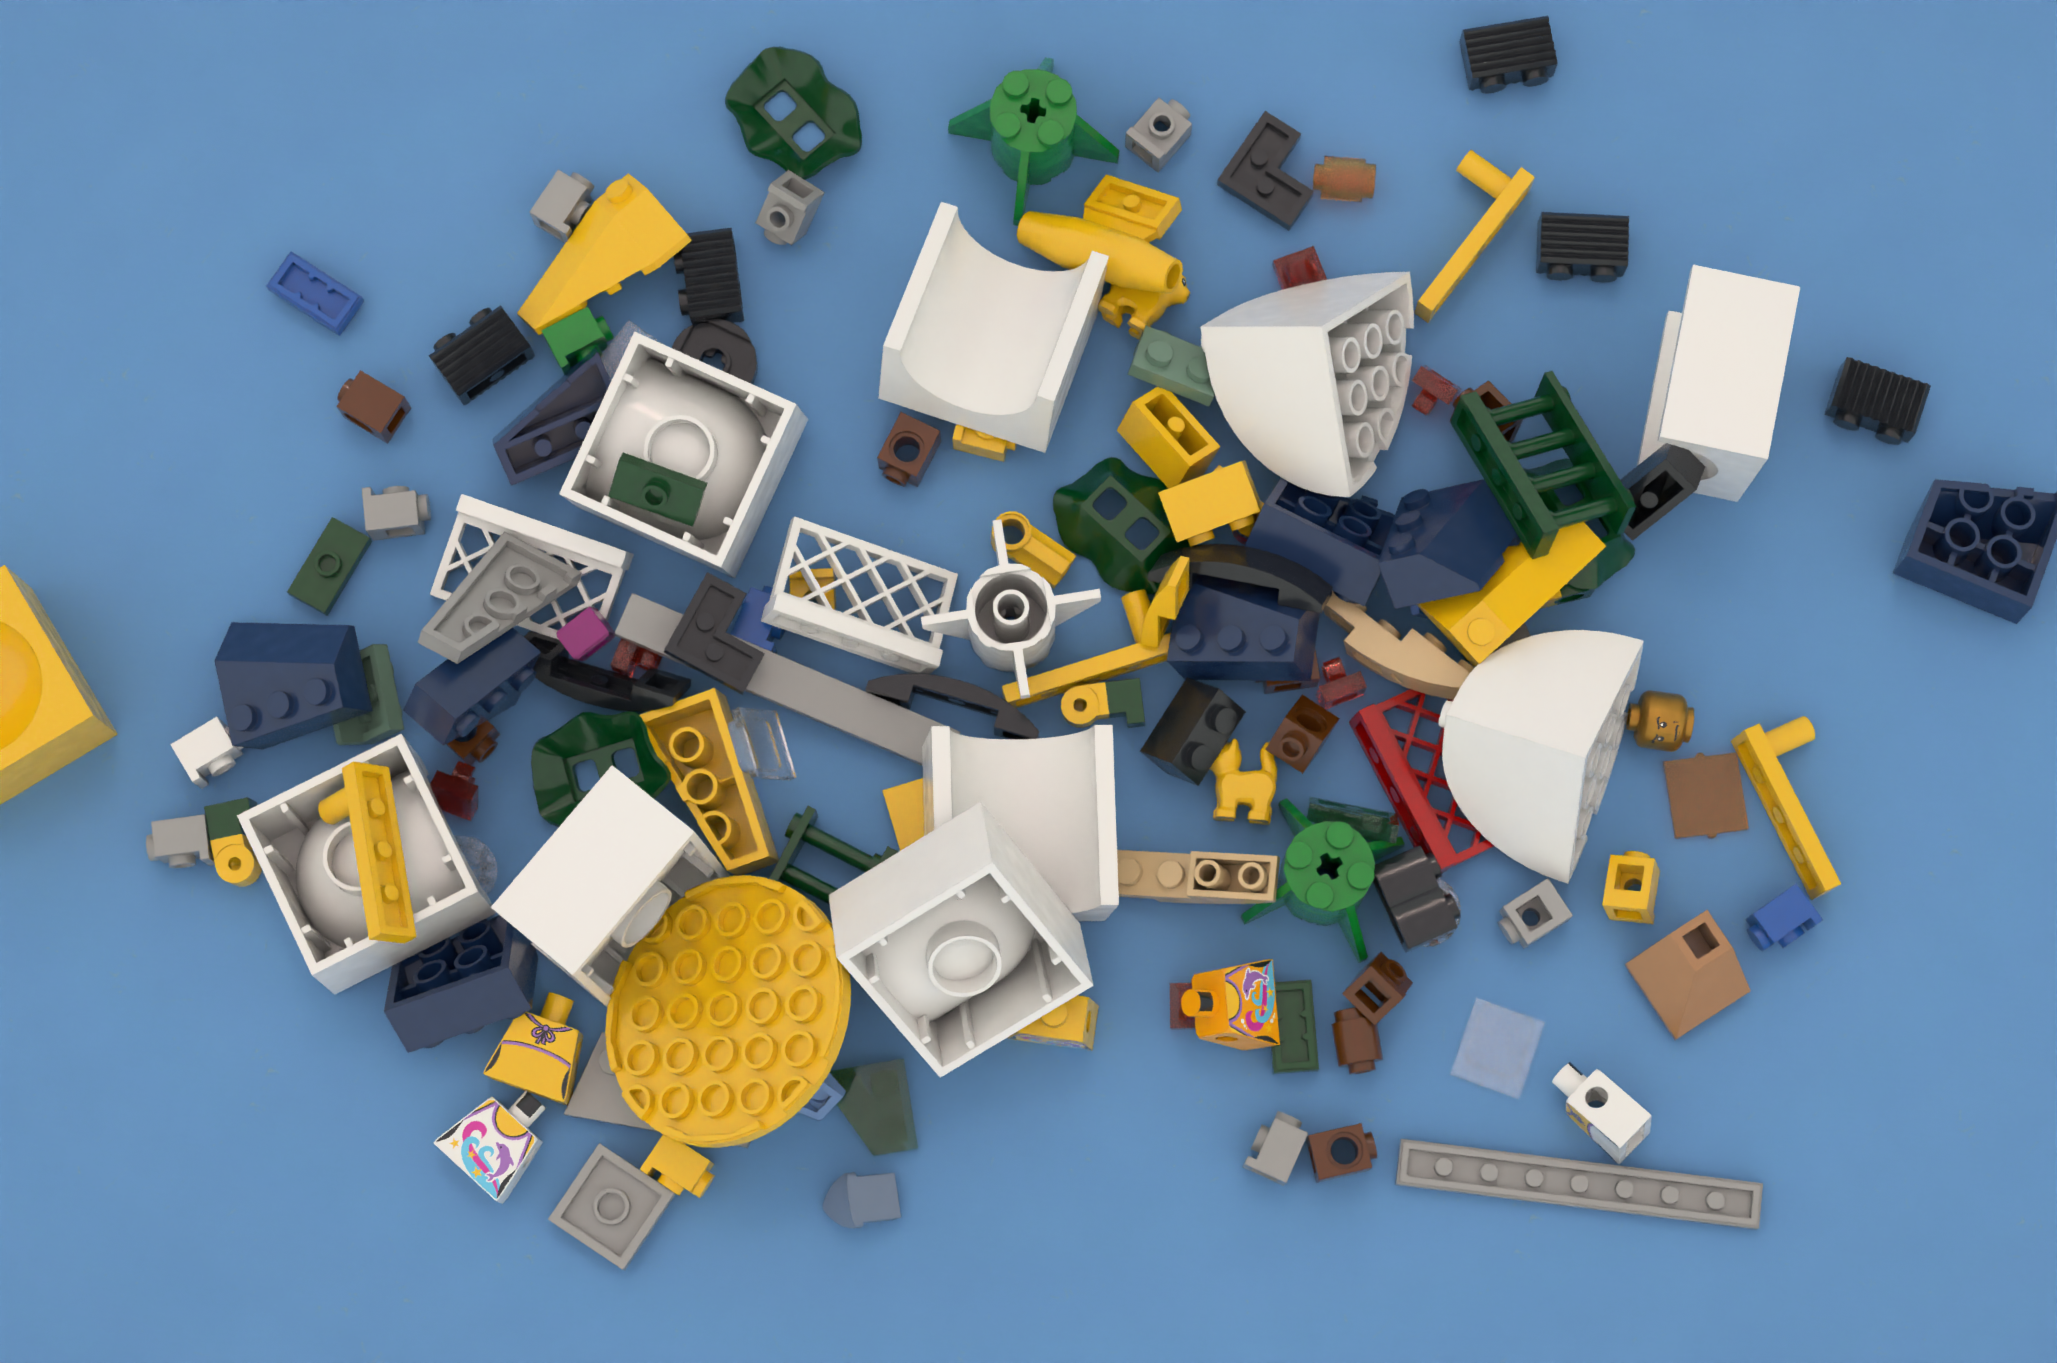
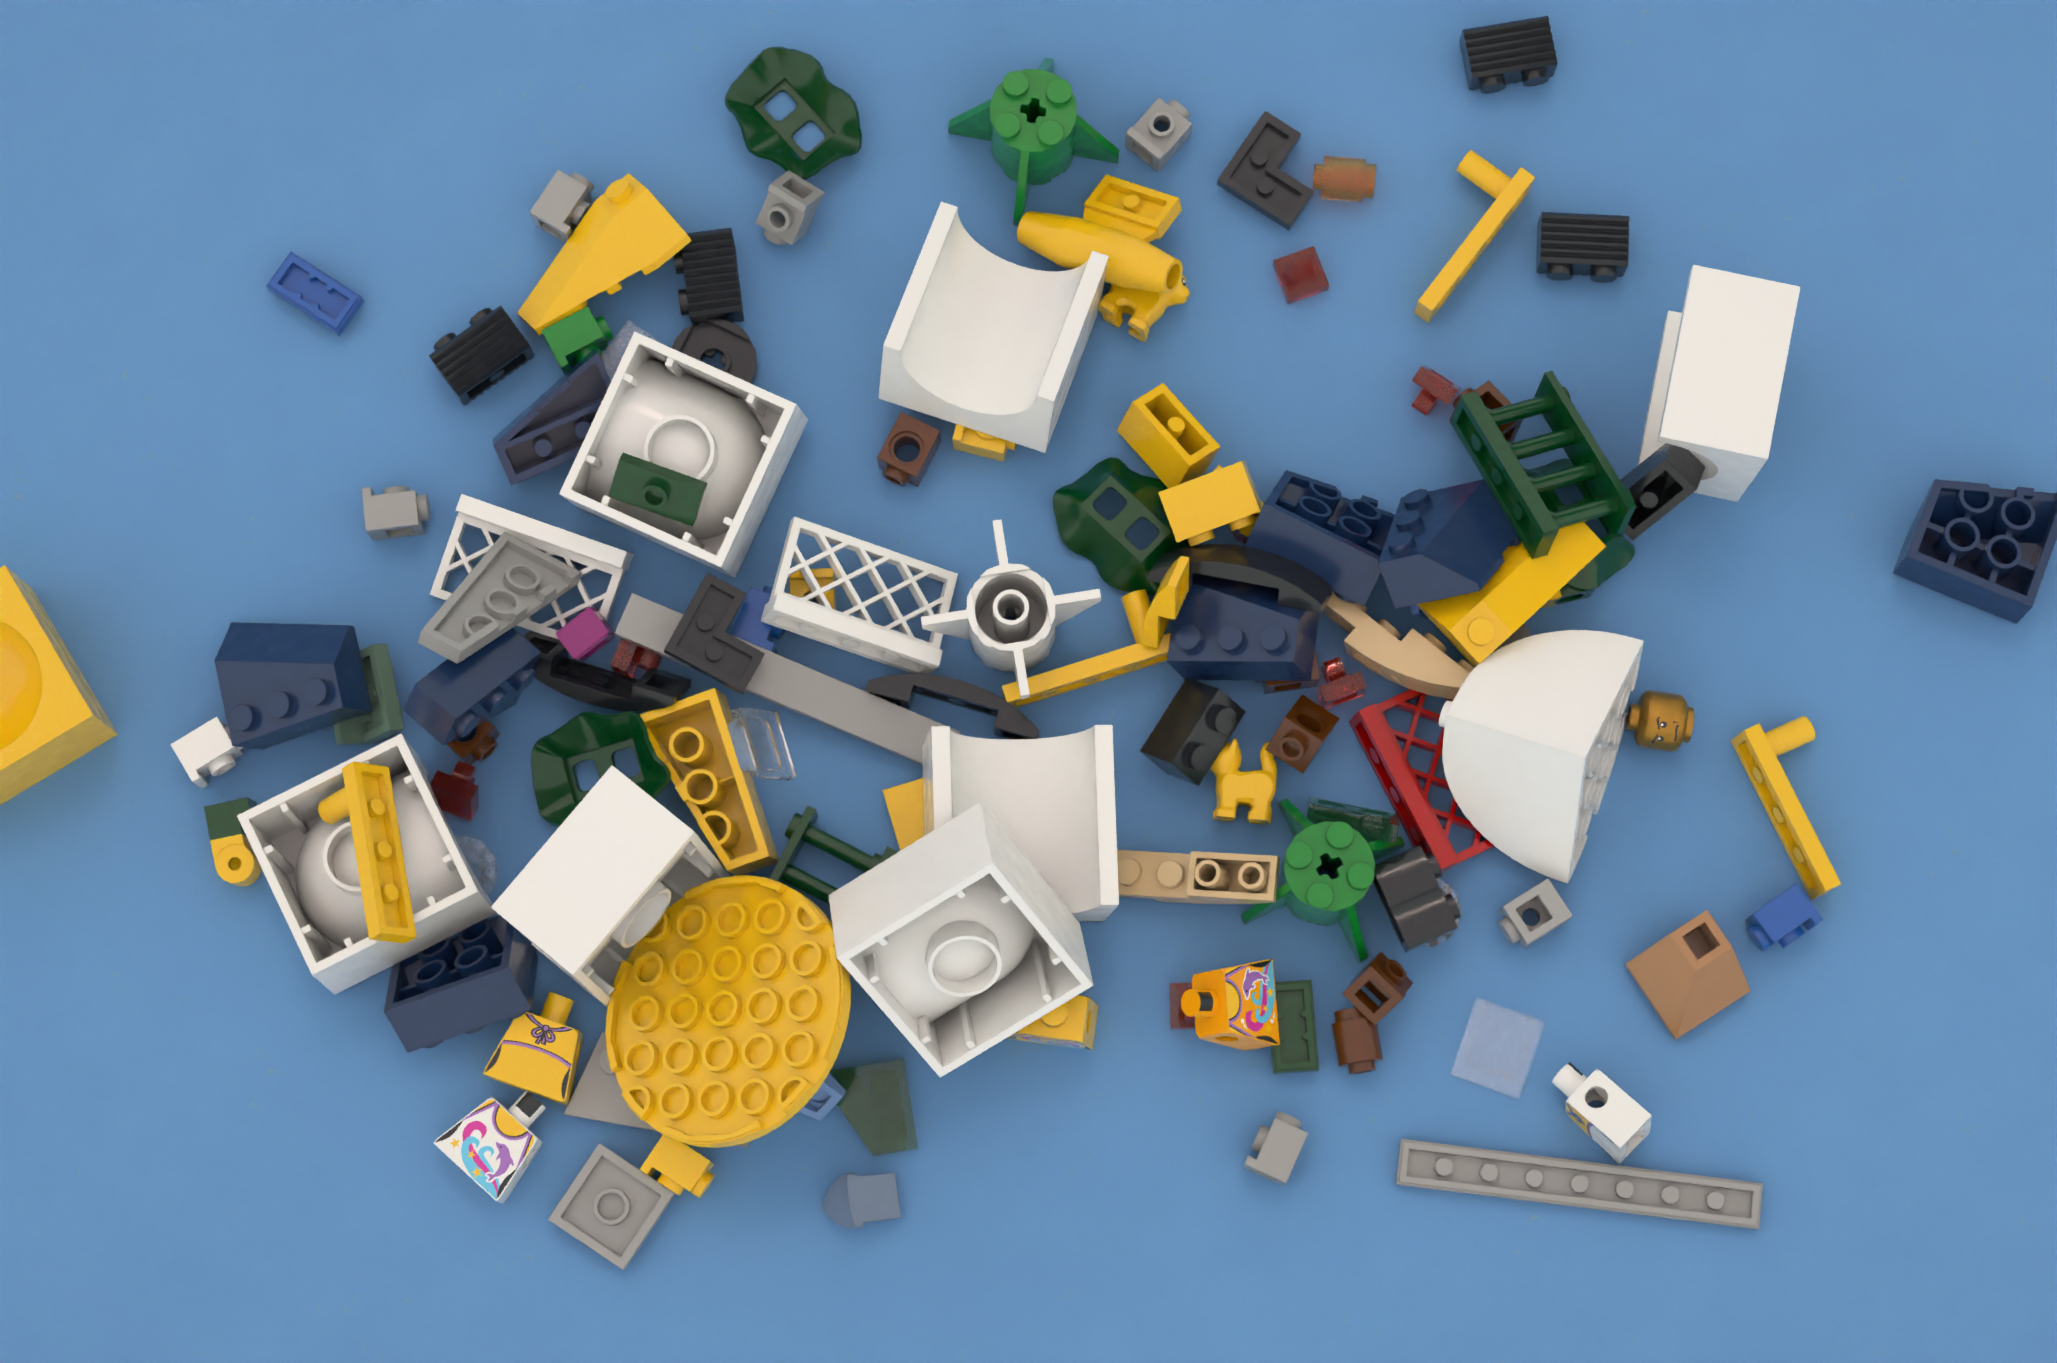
light grey brick [146,814,215,868] -> none
dark green plate [287,517,372,616] -> none
reddish brown brick [336,370,411,444] -> none
yellow piece [991,511,1076,589] -> none
leg [1061,678,1145,728] -> none
sand green bracket [1128,325,1215,407] -> none
white brick [1200,272,1414,497] -> none
reddish brown brick [1306,1123,1377,1183] -> none
yellow brick [1602,851,1660,924] -> none
clear orange piece [1663,752,1749,839] -> none
black brick [1824,357,1931,445] -> none

